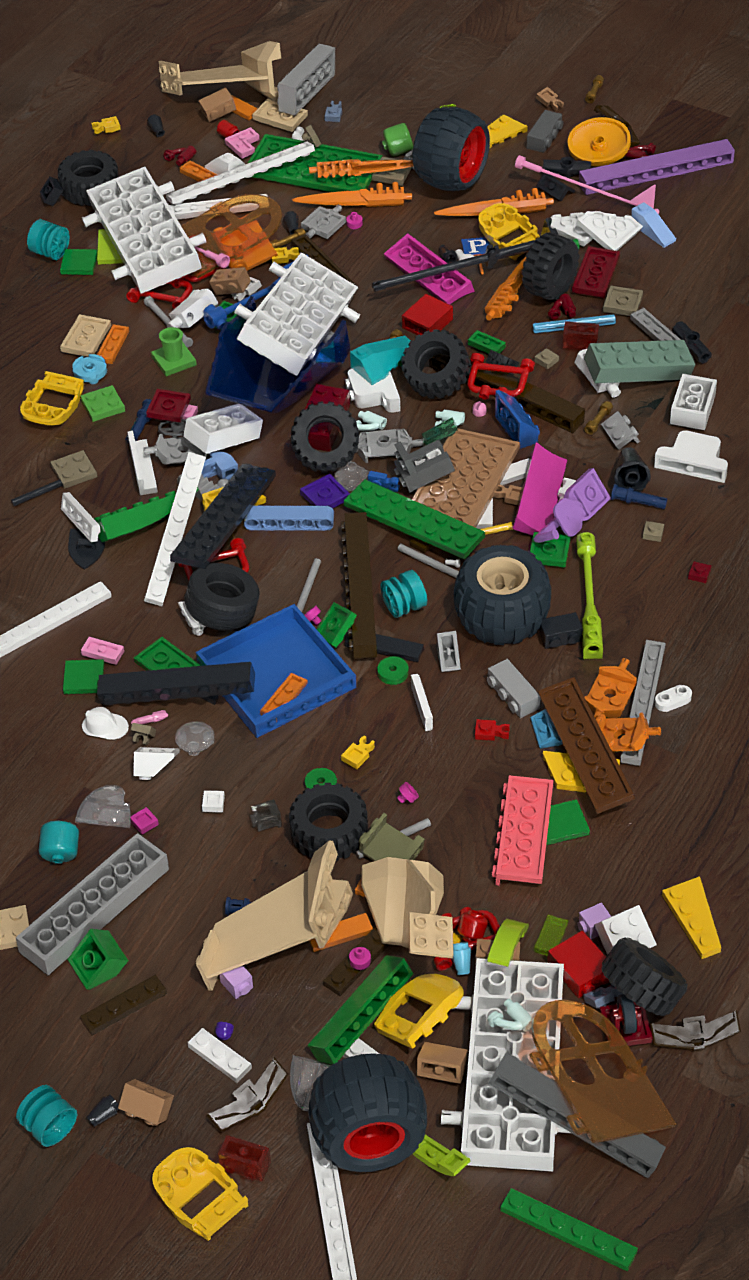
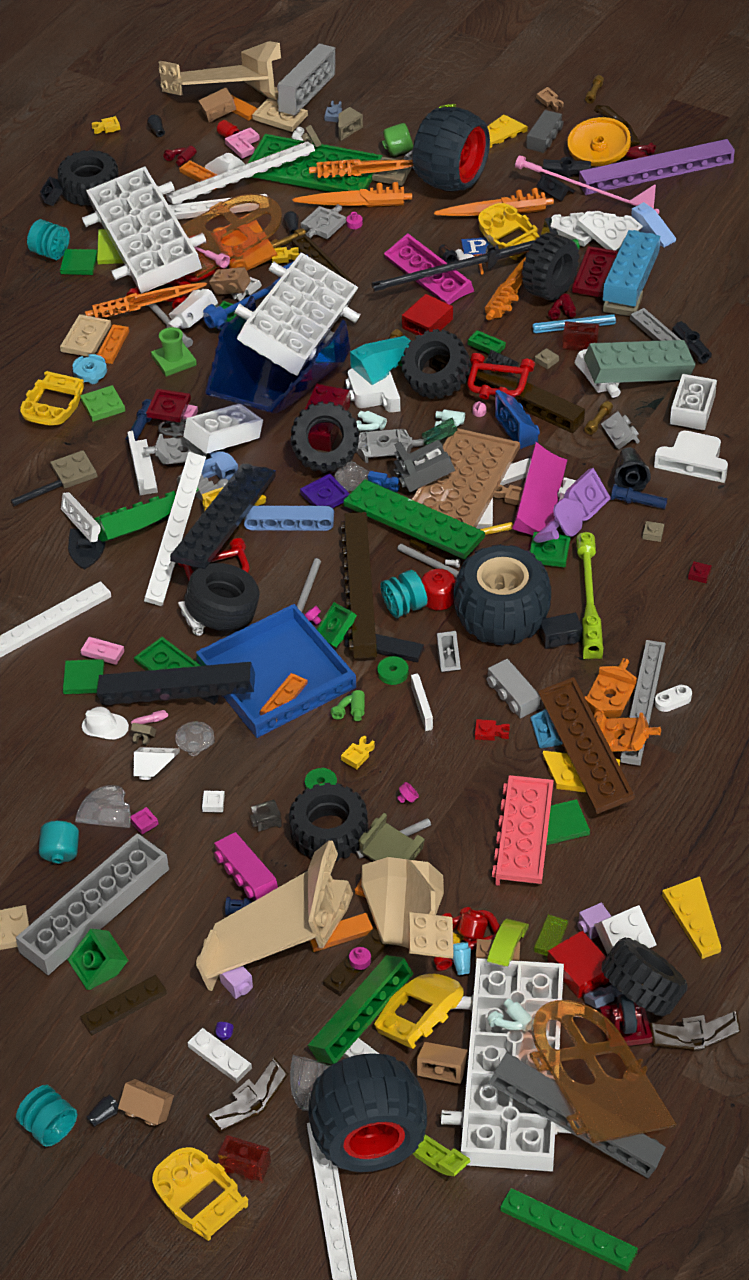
none -> orange piece [85,282,207,319]
none -> dark pink brick [214,832,278,901]
none -> bright green plant [331,690,365,721]
none -> dark tan slope [338,107,363,141]
none -> red head [421,569,456,610]
none -> dark azure brick [603,230,661,307]

